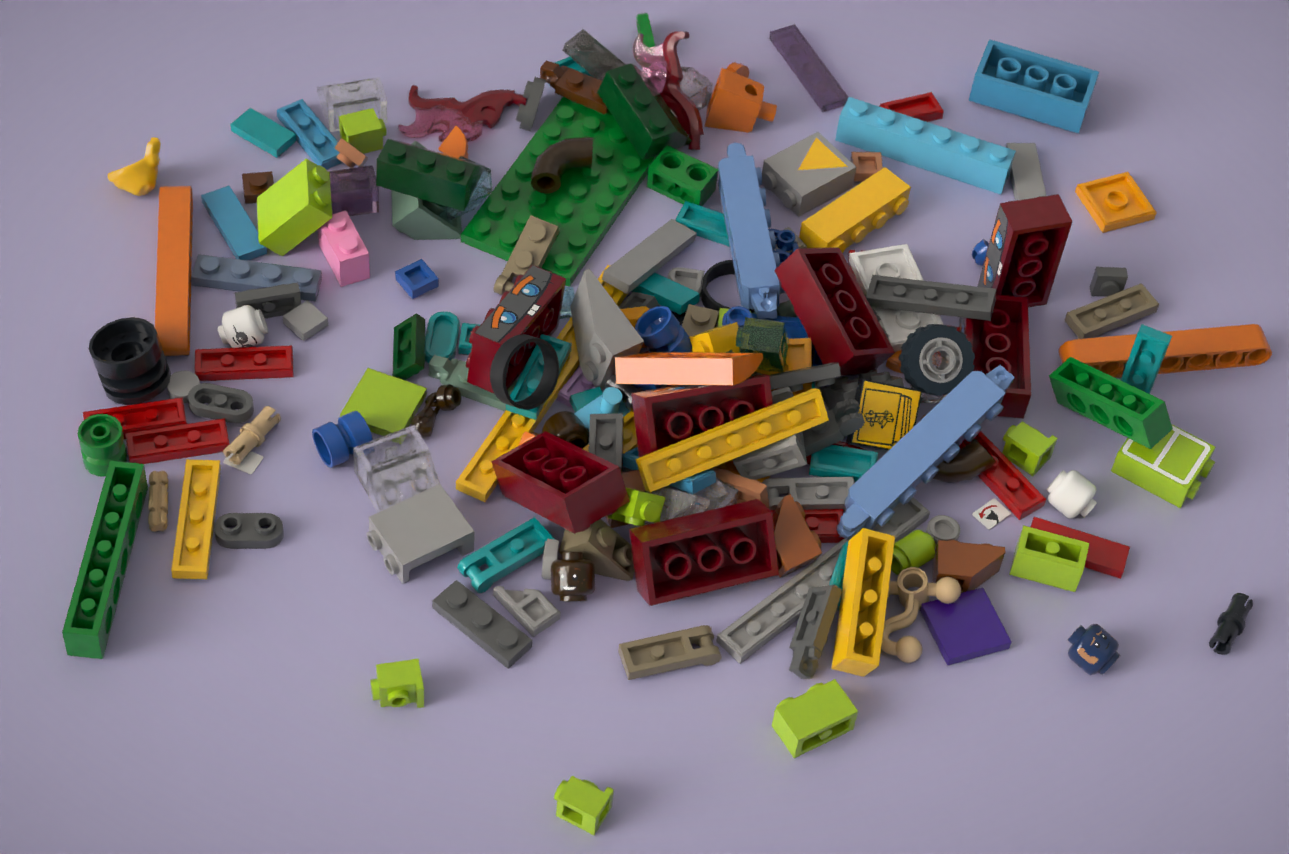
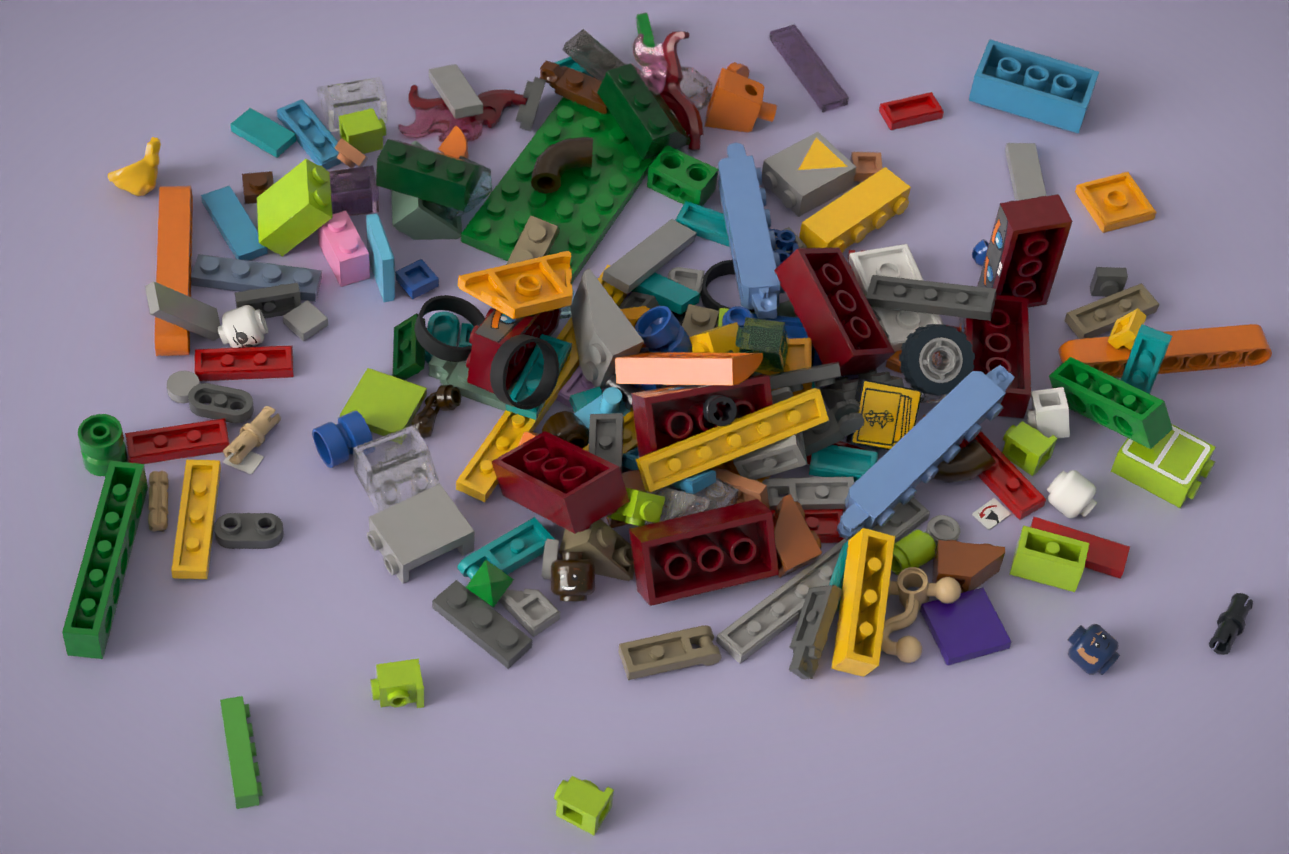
red tile [83,397,187,439] -> none
black wheel [88,317,171,405] -> none
lime brick [771,679,858,758] -> none
medium azure brick [835,97,1016,195] -> none
none -> light grey tile [145,281,220,341]
none -> bright green piece [220,696,263,809]
none -> medium azure tile [366,213,395,302]
none -> black tyre [414,295,485,362]
none -> light grey tile [428,64,483,119]
none -> light orange wing [457,251,573,319]
none -> green slope [465,560,514,608]
none -> black bush [703,394,737,426]
none -> white brick [1027,387,1070,438]
none -> yellow tile [1107,308,1147,350]

